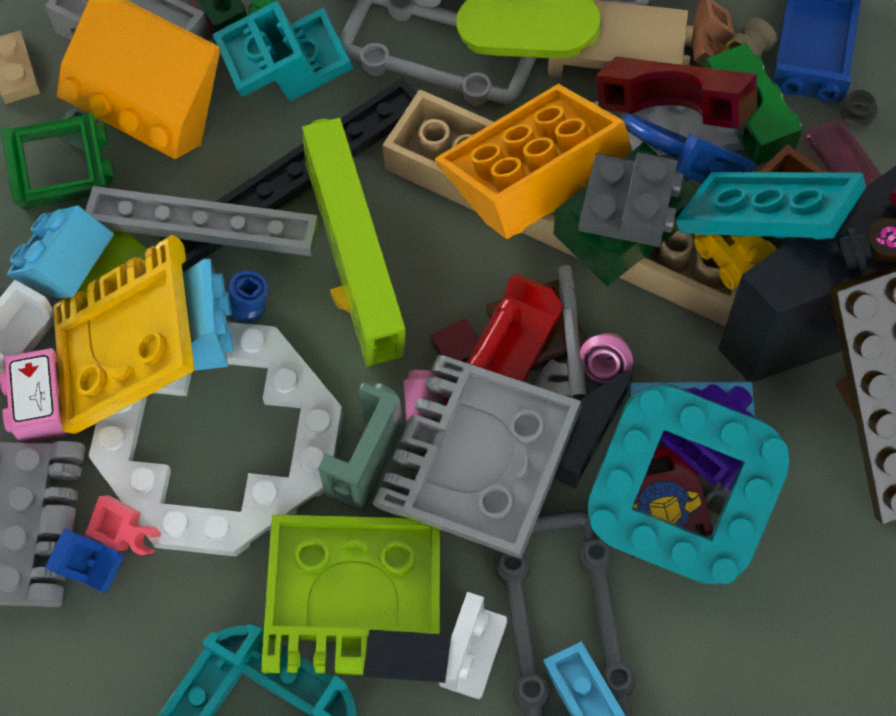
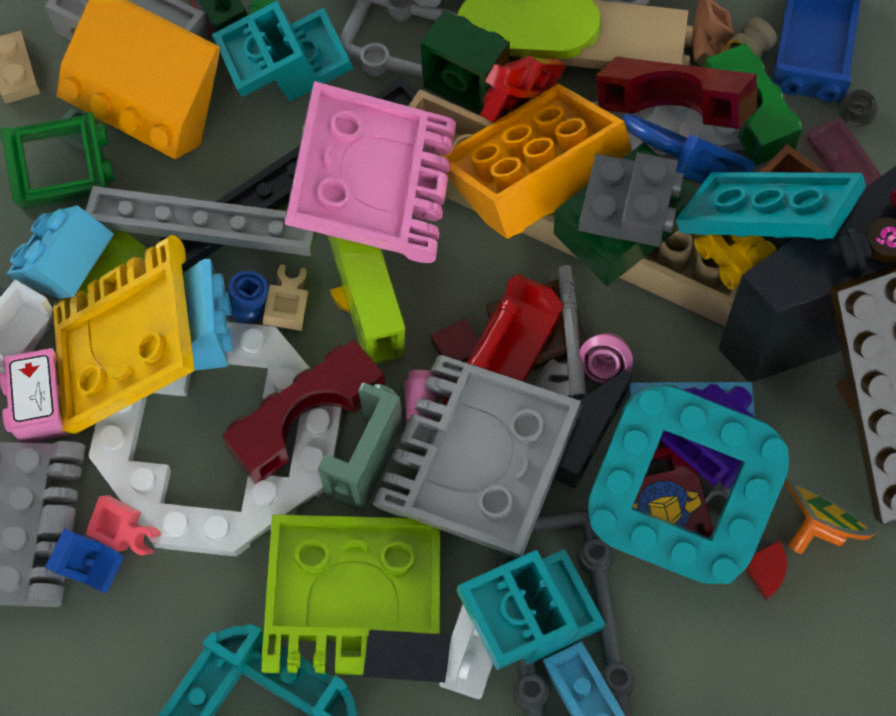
none -> dark red arch [222,339,385,484]
none -> tan plate [263,264,308,331]
none -> bright pink hinge [284,81,456,263]
none -> dark green brick [420,10,510,115]
none -> teal bracket [456,549,606,671]
none -> red plate [480,56,566,123]
none -> red tile [745,541,787,600]
none -> shield [784,478,877,554]

